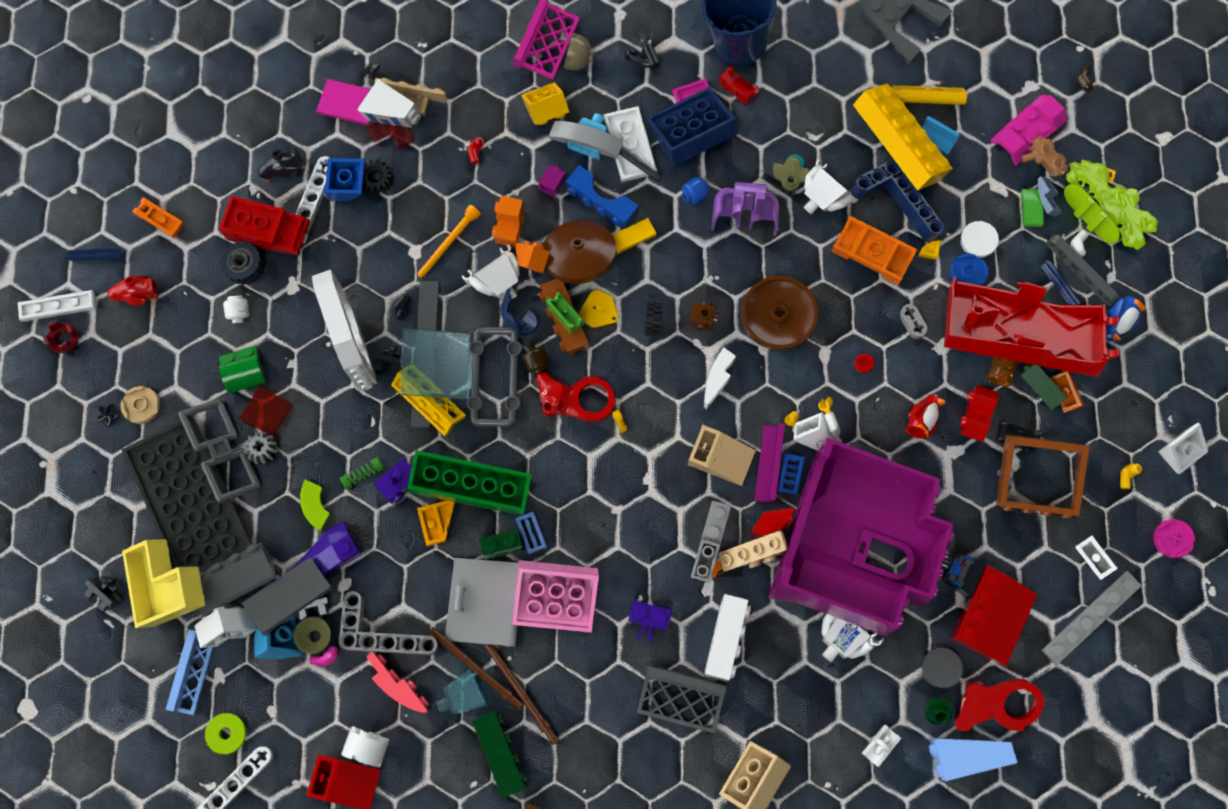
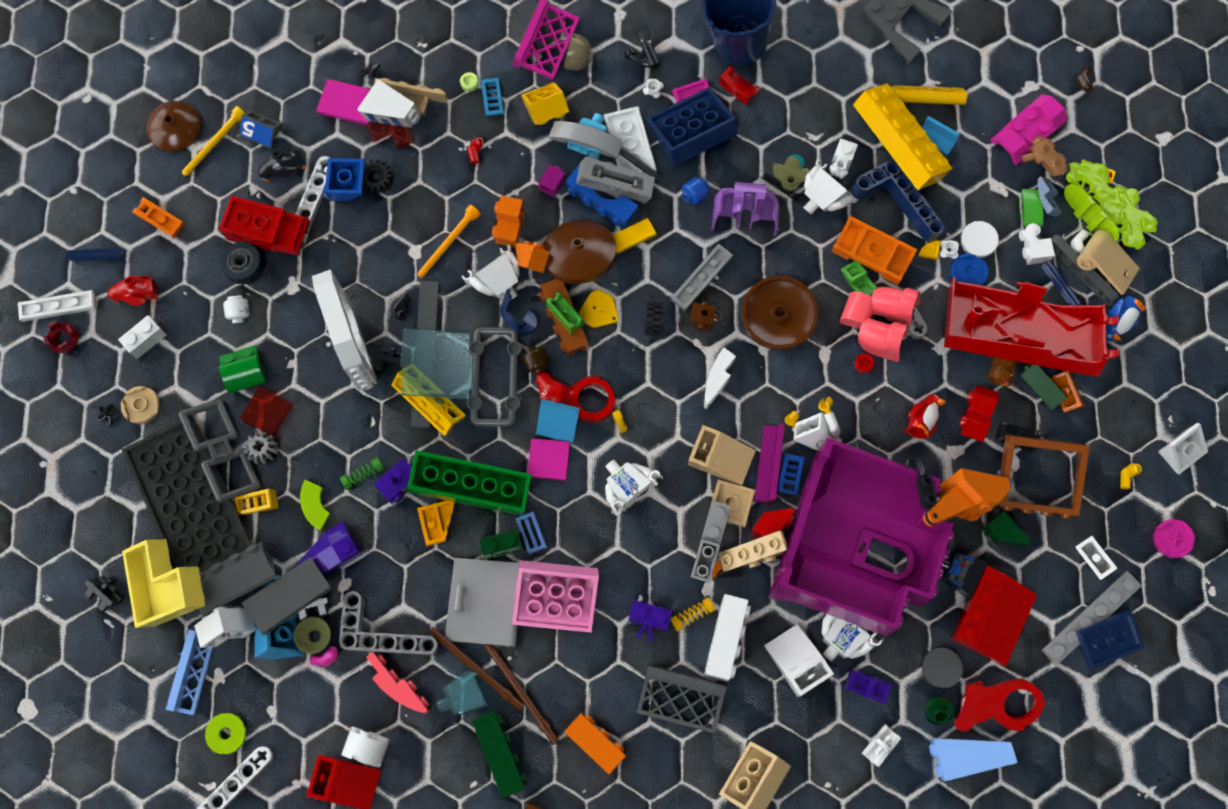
none -> white brick [118,315,166,359]
none -> reddish brown dish [146,101,201,152]
none -> yellow piece [182,106,245,176]
none -> yellow slope [234,489,278,516]
none -> panel [239,110,283,148]
none -> yellowish green tile [460,72,479,92]
none -> dark azure slope [481,78,504,116]
none -> dark pink tile [528,438,570,481]
none -> dark azure tile [536,399,580,443]
none -> orange brick [564,713,625,774]
none -> light grey brick [576,157,655,204]
none -> white torso [605,460,663,516]
none -> white plate [643,79,664,98]
none -> yellow piece [670,597,715,632]
none -> light grey plate [671,244,733,311]
none -> tan tile [707,479,755,528]
none -> white slope [764,624,834,697]
none -> white brick [829,139,858,179]
none -> coral piece [840,287,920,362]
none -> bright green slope [841,261,877,296]
none -> dark purple slope [844,670,892,704]
none -> orange slope [905,457,1011,527]
none -> white plate [940,240,959,259]
none -> dark green slope [982,511,1031,547]
none -> white brick [1019,223,1055,265]
none -> dark blue tile [1075,610,1145,670]
none -> tan door [1077,230,1140,295]

